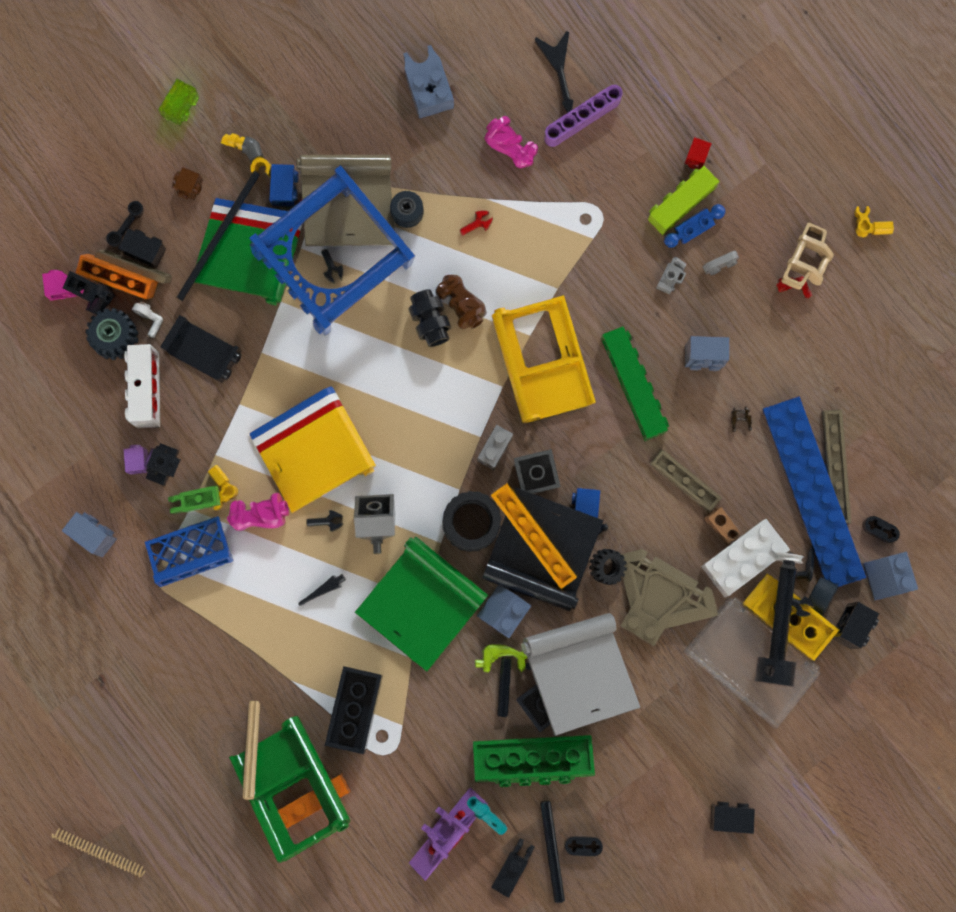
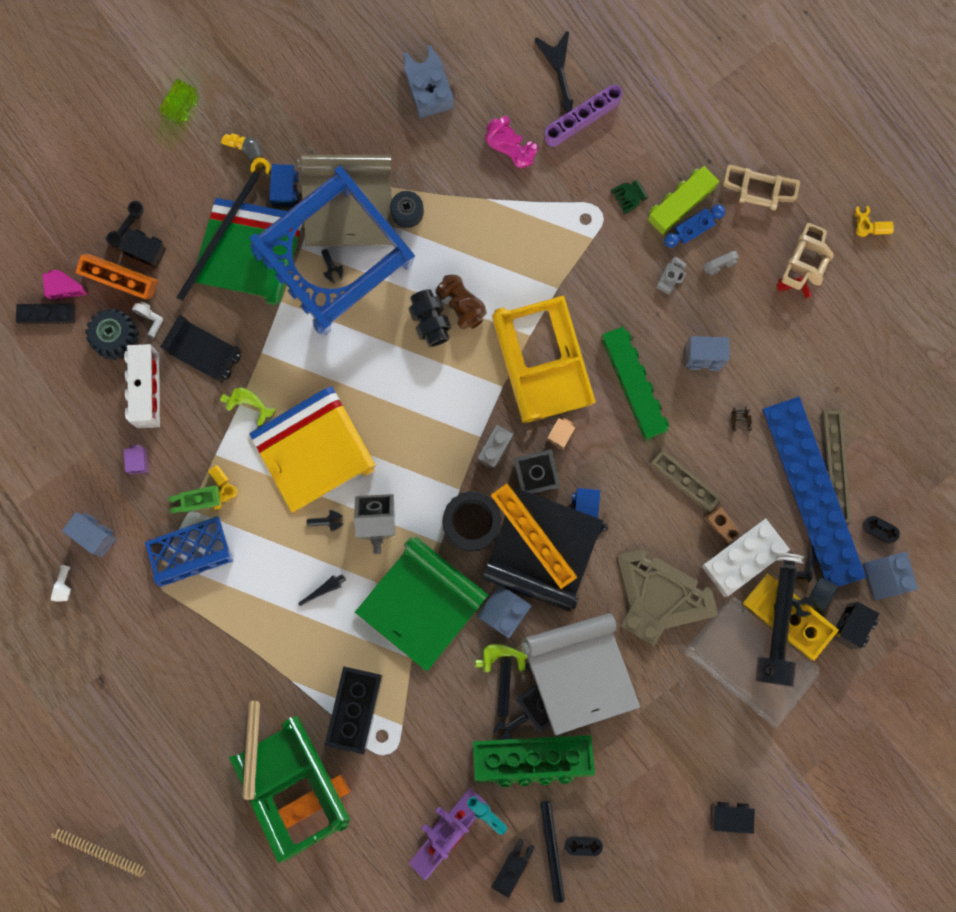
black tile [63,271,116,315] -> none
dark tan tile [95,249,172,284] -> none
black tile [144,443,181,486] -> none
reddish brown brick [172,167,203,200] -> none
dark pink animal [227,493,289,531] -> none
red bar [460,211,493,236] -> none
black tyre [589,549,627,585] -> none
red brick [684,137,712,169] -> none
none -> black plate [16,303,75,324]
none -> white bar [51,565,71,602]
none -> lime animal [220,387,276,427]
none -> black bar [493,713,528,740]
none -> light nougat brick [546,418,575,450]
none -> dark green piece [611,180,648,214]
none -> tan bar [723,164,800,210]

